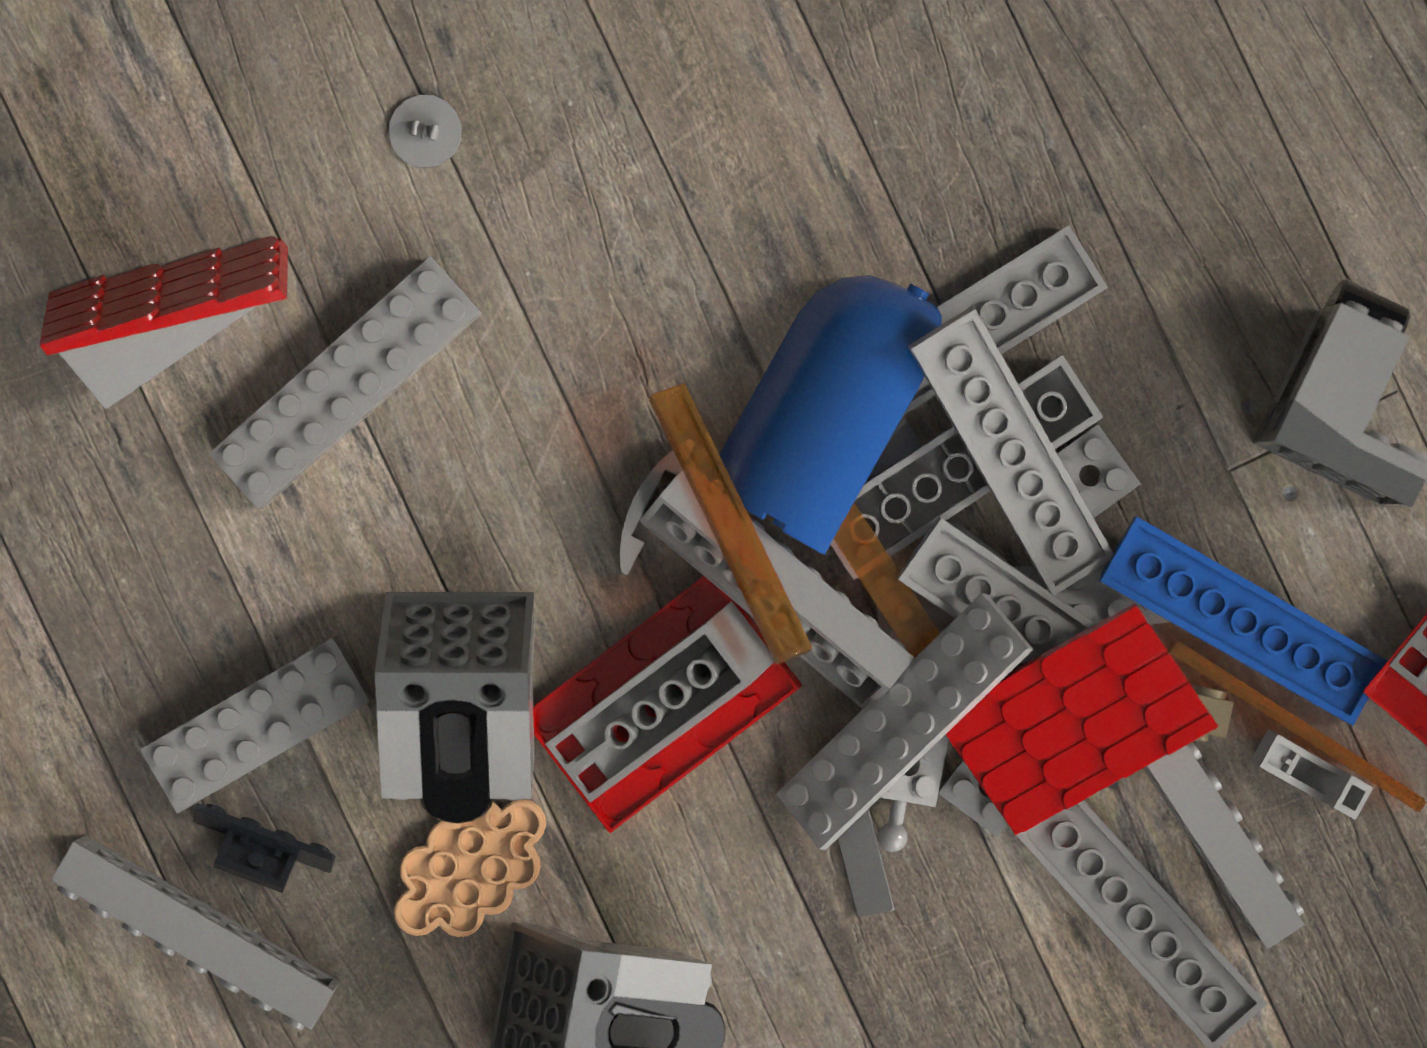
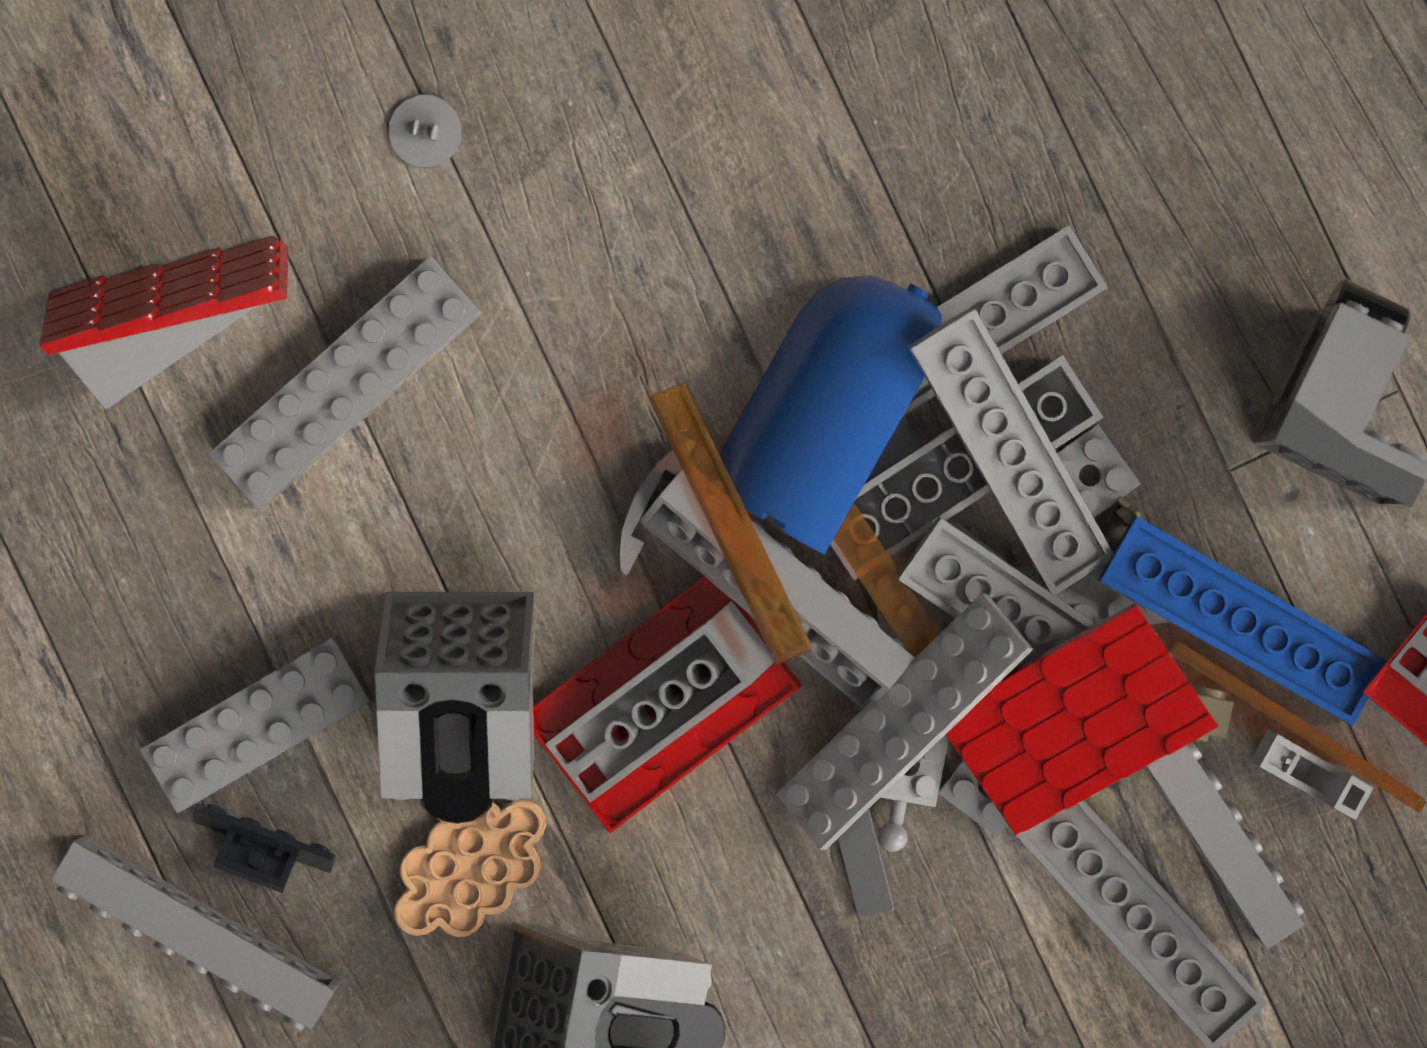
none -> olive plate [1115,496,1148,527]

